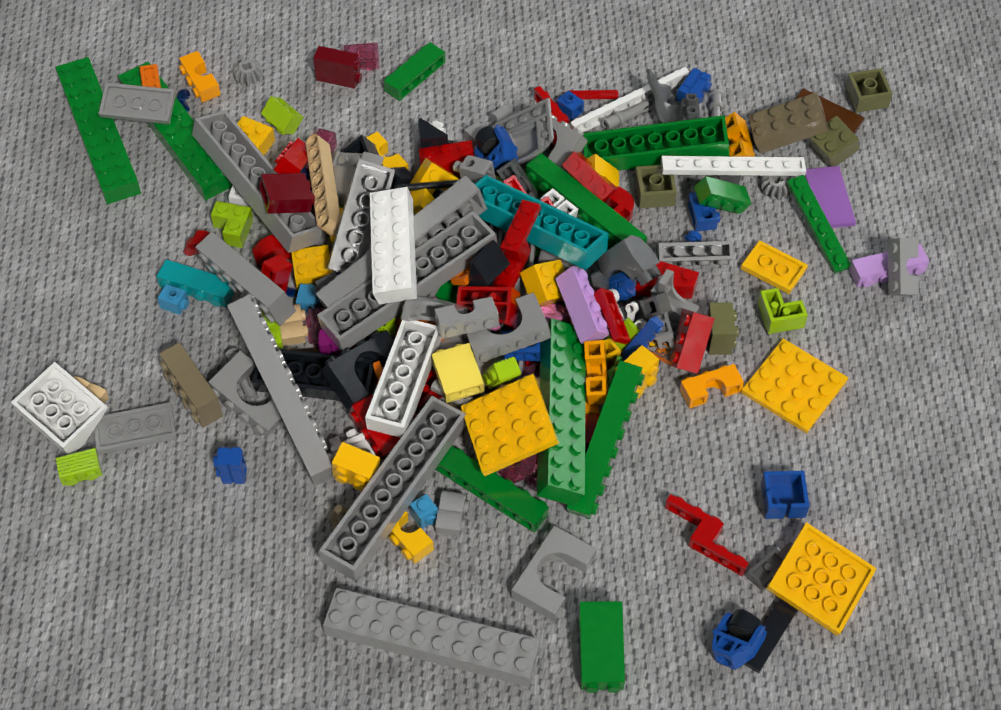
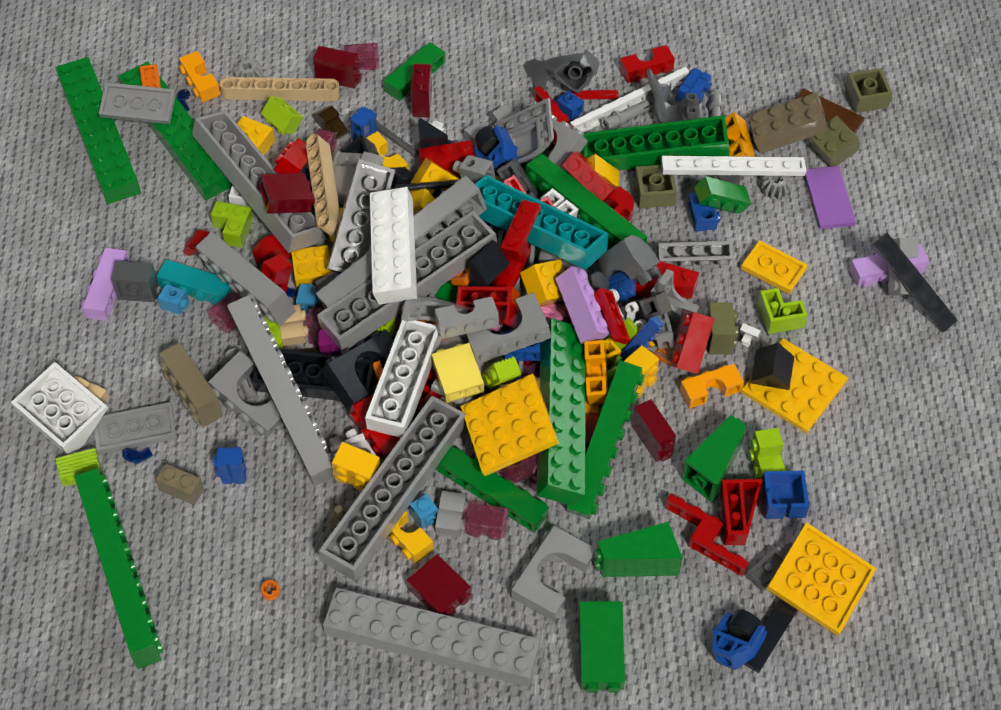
blue plate [684,230,702,242] -> none
green plate [786,175,851,274] -> none
none -> green brick [74,468,164,669]
none -> lavender brick [82,248,130,321]
none -> dark grey container [111,261,159,302]
none -> clear blue arm [122,447,153,464]
none -> dark tan brick [156,464,204,505]
none -> clear pink brick [208,291,241,334]
none -> tan beam [220,77,340,101]
none -> orange bush [260,580,280,601]
none -> dark brown brick [313,106,349,141]
none -> blue brick [350,107,378,141]
none -> dark grey bar [376,121,419,157]
none -> dark red brick [406,554,471,617]
none -> dark red brick [411,64,432,118]
none -> clear pink brick [465,503,509,540]
none -> dark grey hips [524,50,599,93]
none -> green slope [593,522,683,577]
none -> red arch [619,45,675,83]
none -> dark red brick [632,399,676,462]
none -> green slope [681,415,747,503]
none -> red wedge [719,479,763,546]
none -> white tile [740,323,761,347]
none -> lime brick [748,428,786,479]
none -> black slope [751,343,794,390]
none -> black tile [872,233,958,333]

